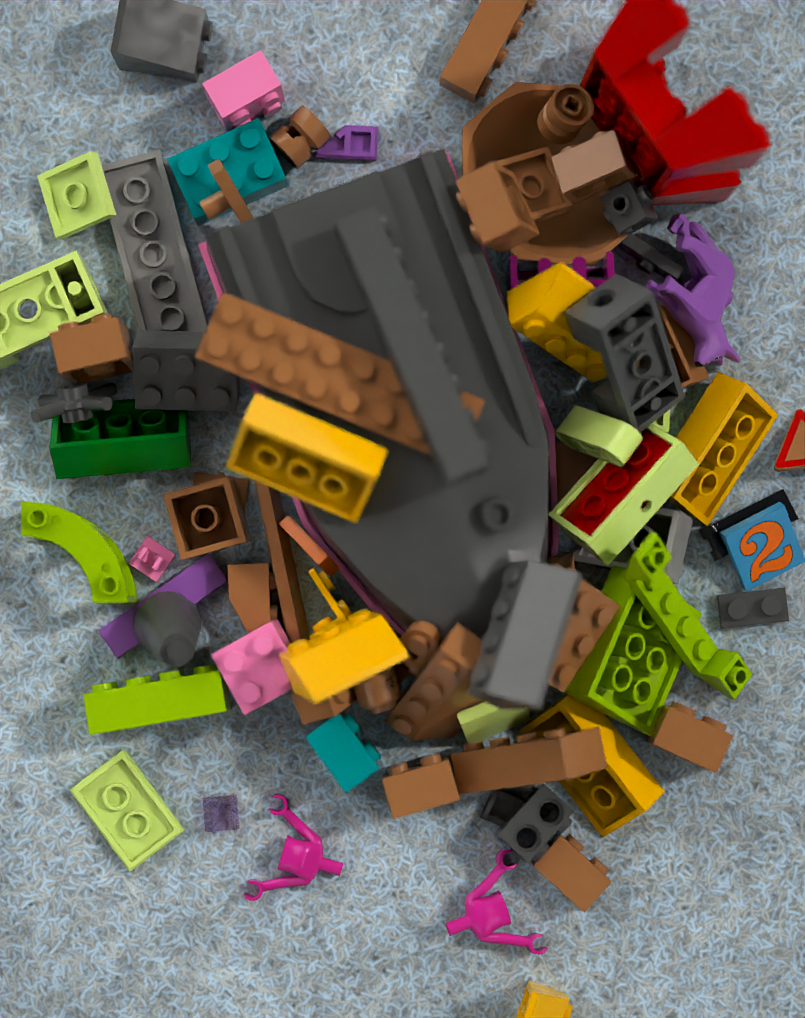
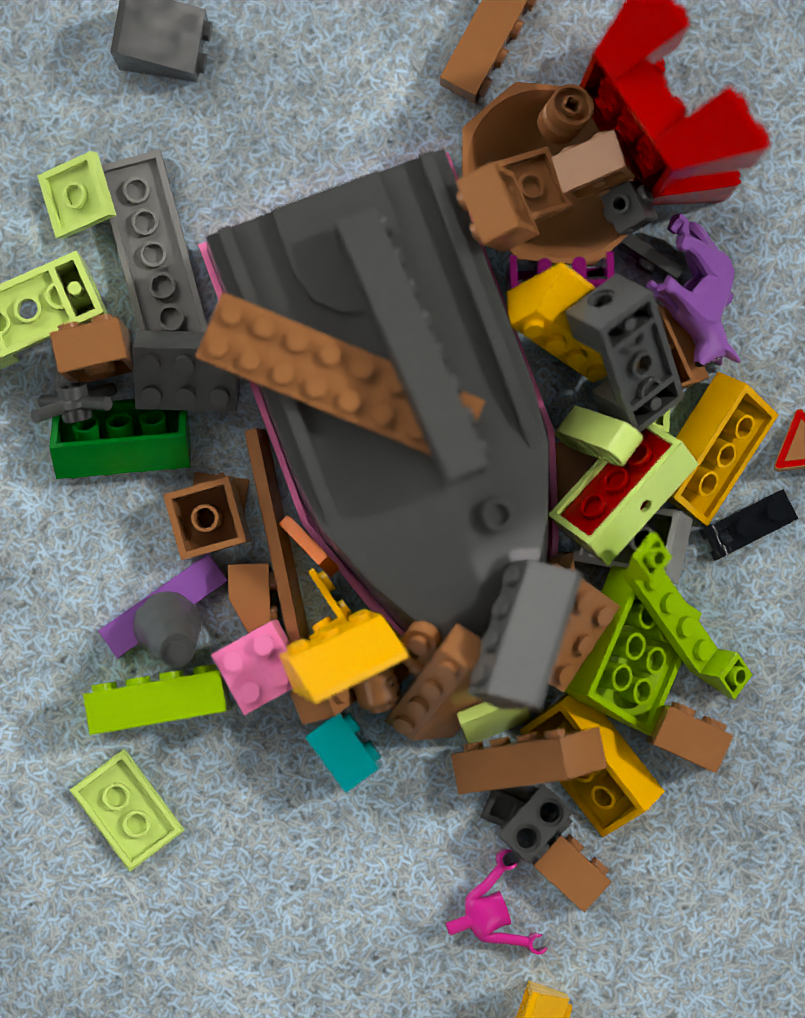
lime window [21,501,138,605] -> none
bright pink tile [129,536,176,582] -> none
teal brick [167,118,288,226] -> none
medium nougat tile [199,159,254,223] -> none
bright pink brick [202,50,285,132] -> none
clear purple tile [203,794,240,832] -> none
yellow slope [225,393,388,523] -> none
dark pink piece [243,794,343,901] -> none
medium nougat wheel [268,105,331,169] -> none
medium lavender tile [315,125,378,161] -> none
medium nougat brick [382,752,460,819] -> none
dark grey plate [717,587,789,629] -> none
dark azure tile [720,502,805,592] -> none

